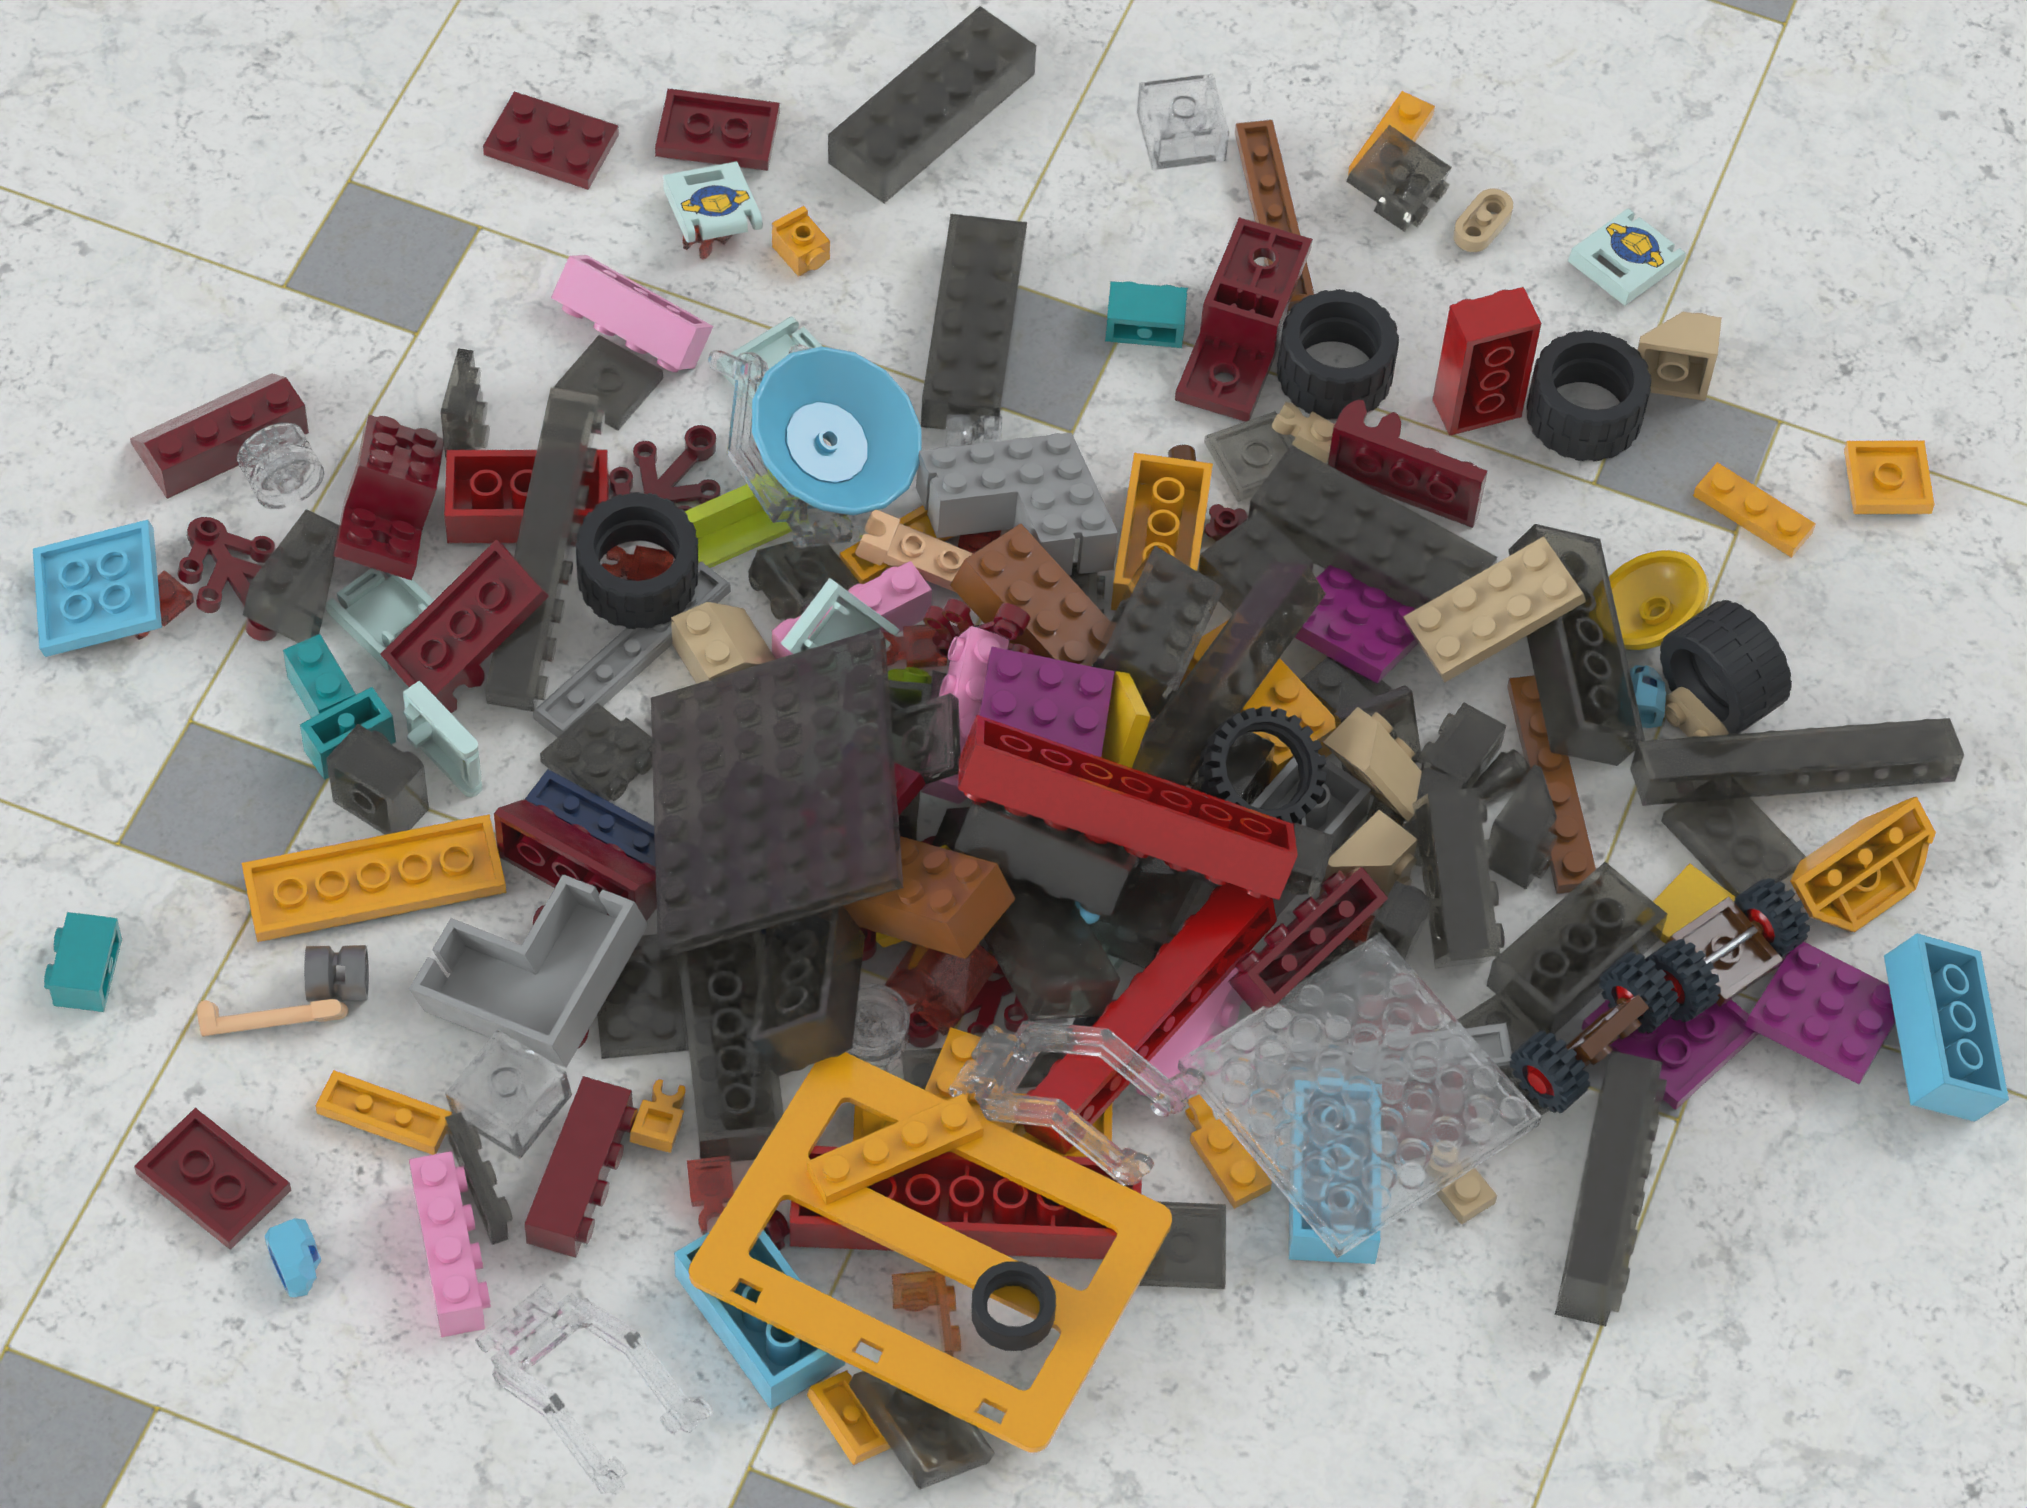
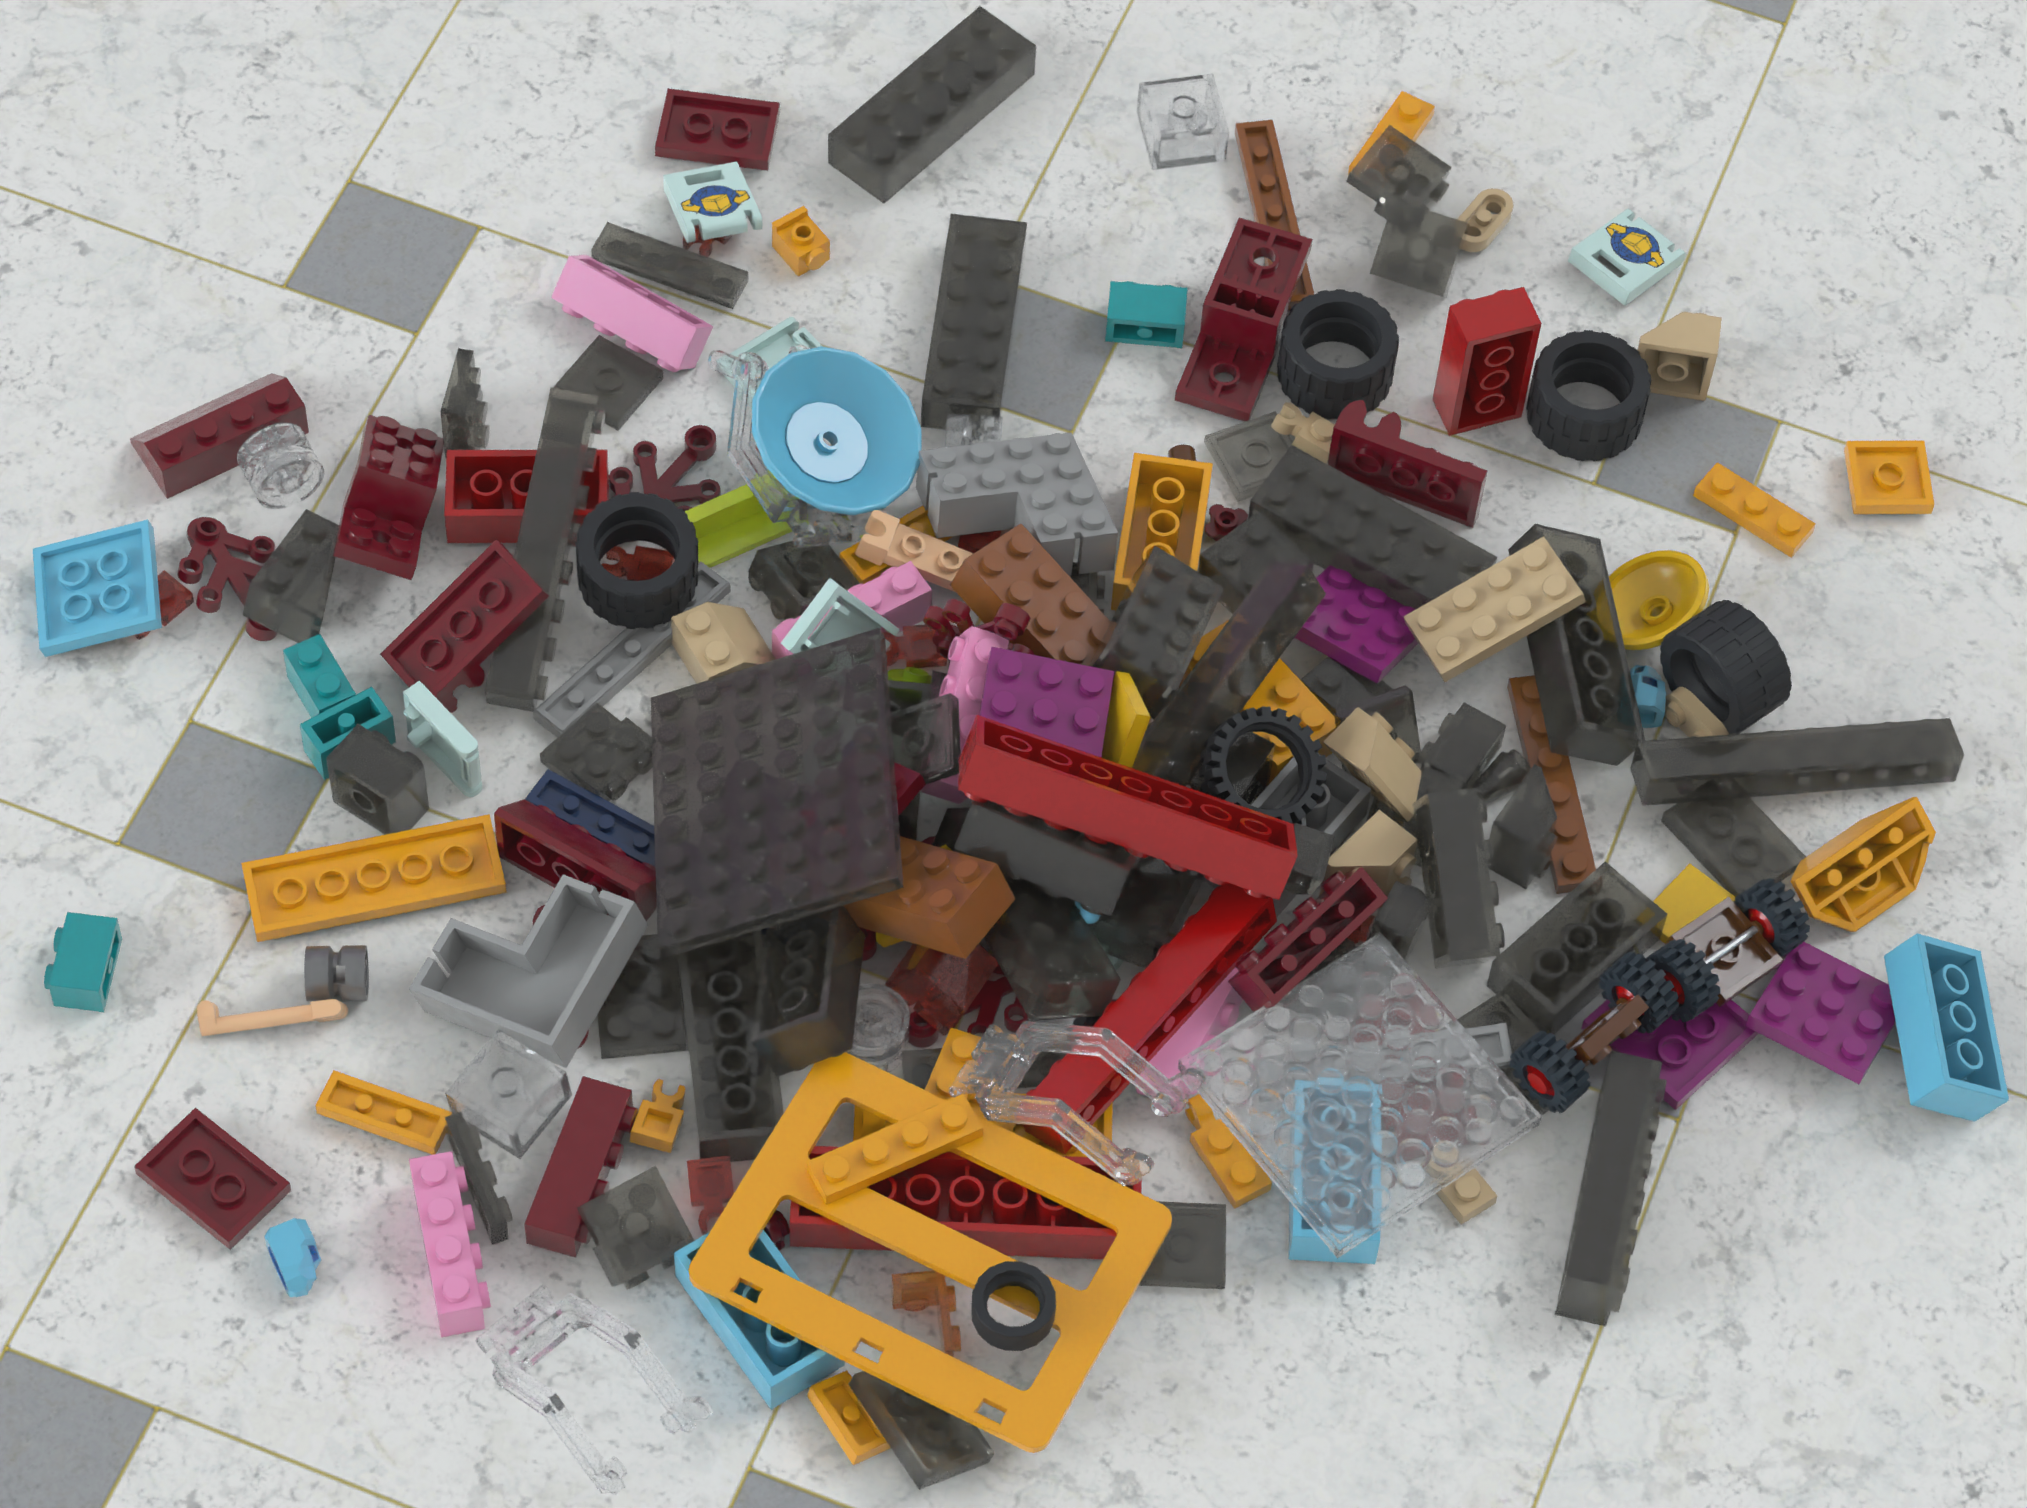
light aqua container [325,568,434,671] -> none
dark red plate [483,91,619,190] -> none
none -> clear smoke plate [576,1166,695,1290]
none -> clear smoke plate [591,222,749,309]
none -> clear smoke brick [1370,199,1470,298]

